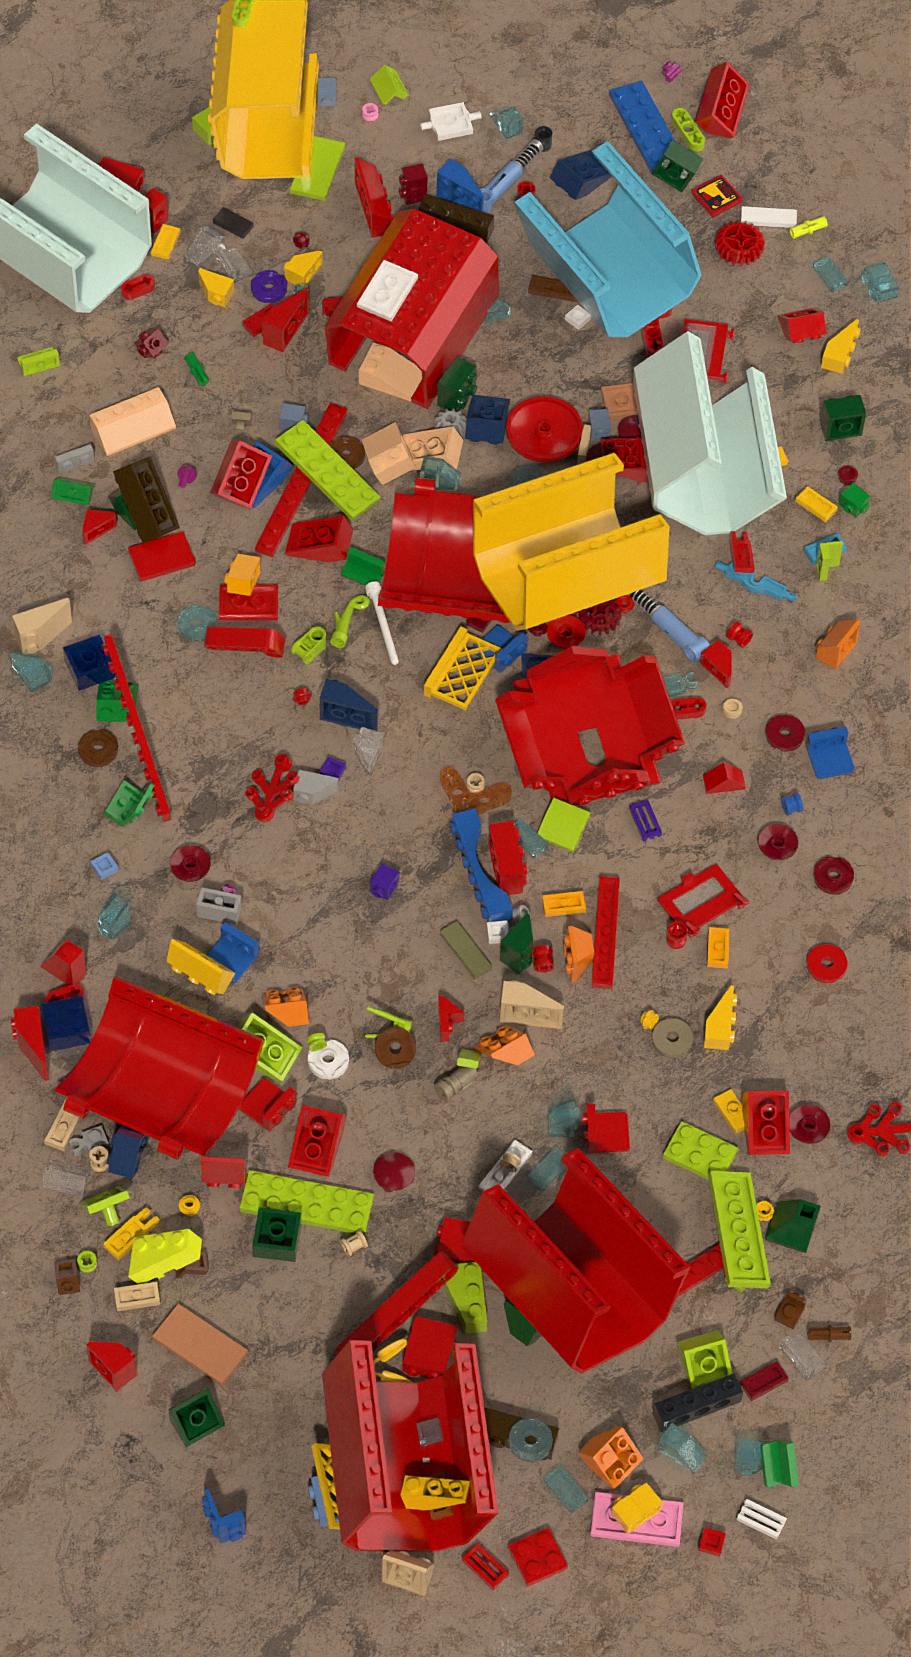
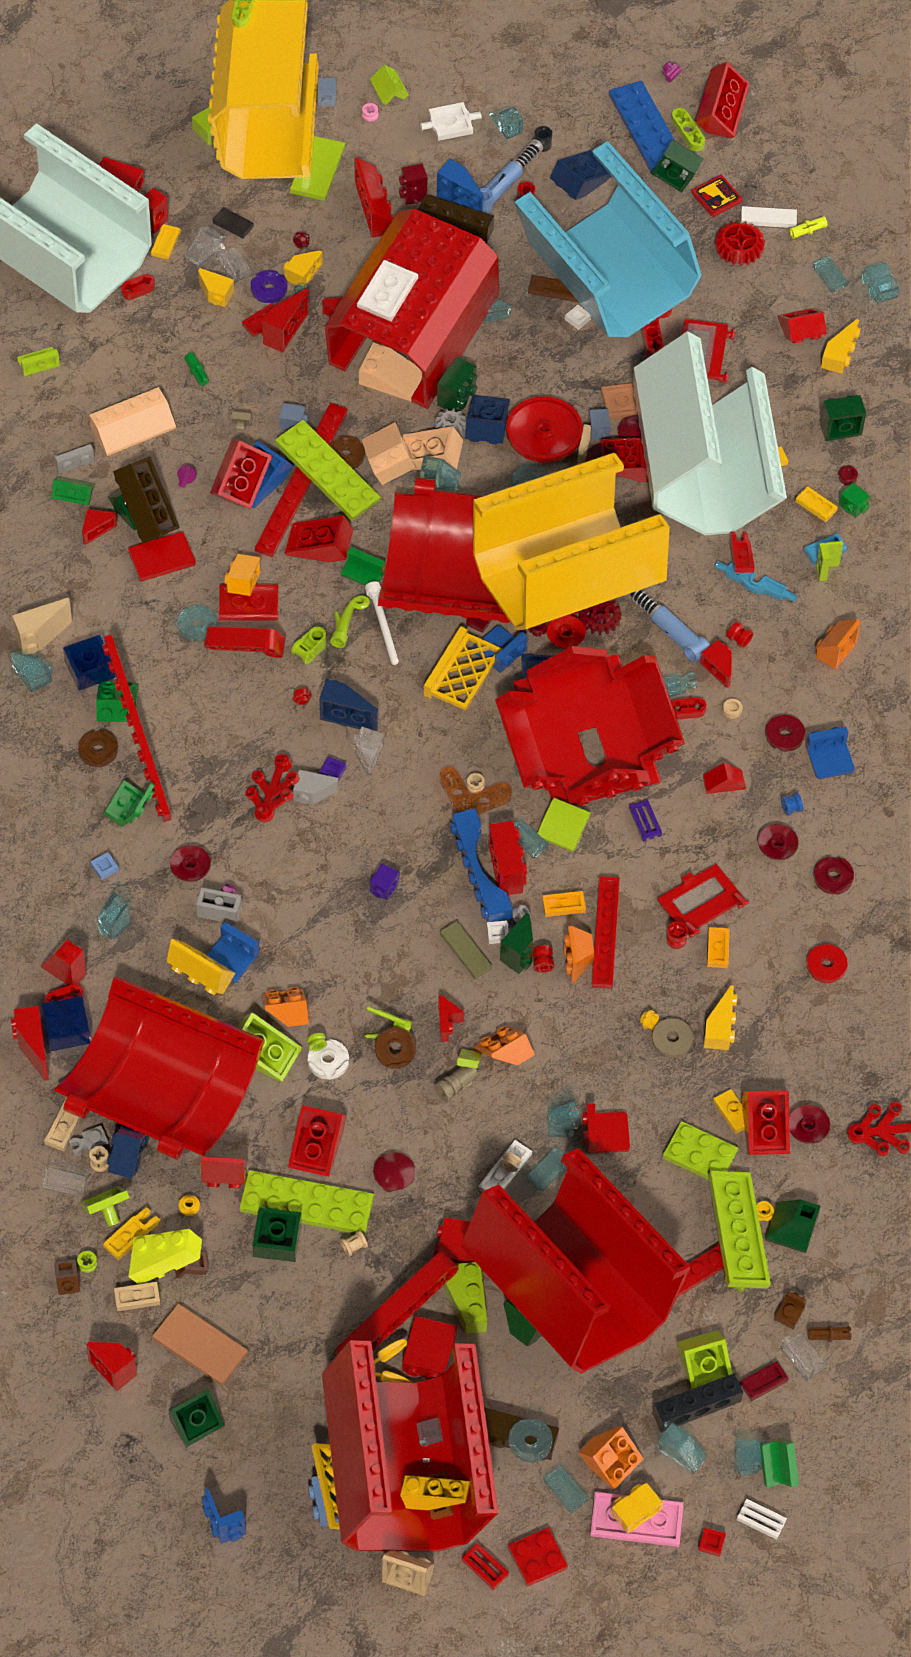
dark red brick [134,328,169,358] -> none
red bracket [239,1079,297,1132] -> none
tan slope [500,980,564,1029] -> none
red plate [616,595,634,613] -> none

